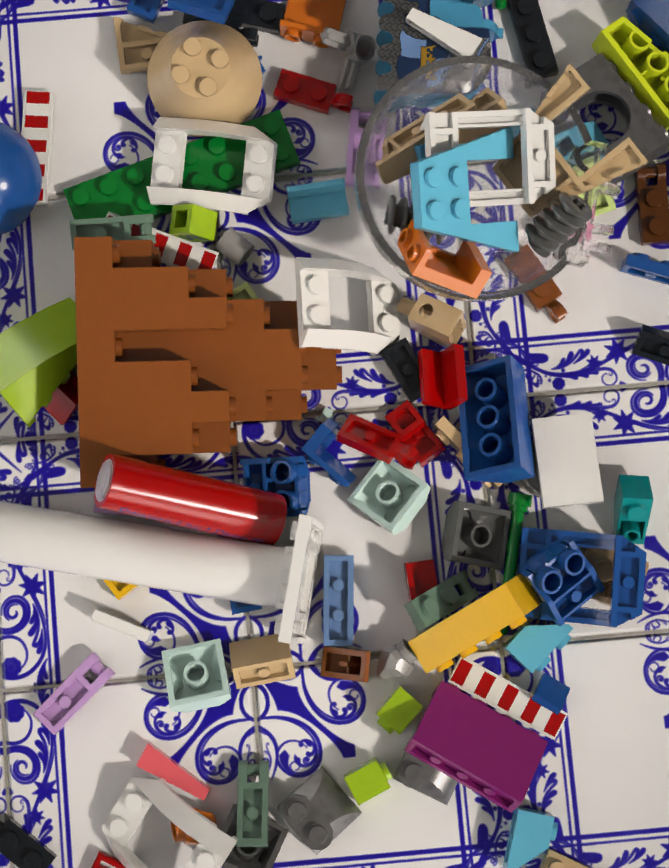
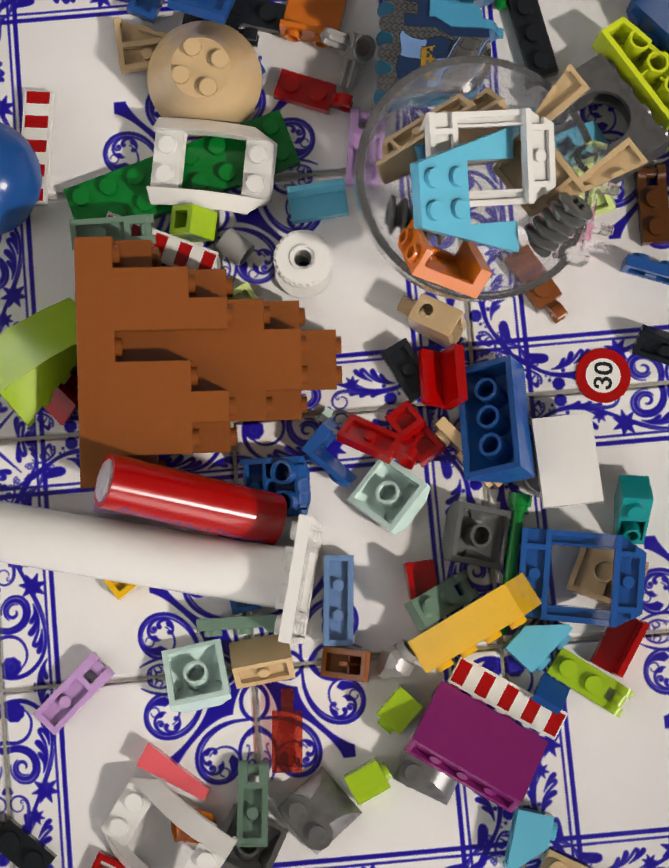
white tile [91,609,154,642] -> none
white wedge [295,257,400,355] -> none
white piece [405,8,483,63] -> none
blue slope [521,537,605,626] -> none
none -> sand green plate [196,614,277,637]
none -> clear red plate [272,688,303,773]
none -> white hose [273,230,332,298]
none -> lime plate [546,648,634,717]
none -> sticker [575,348,631,403]
none -> red panel [589,618,650,678]

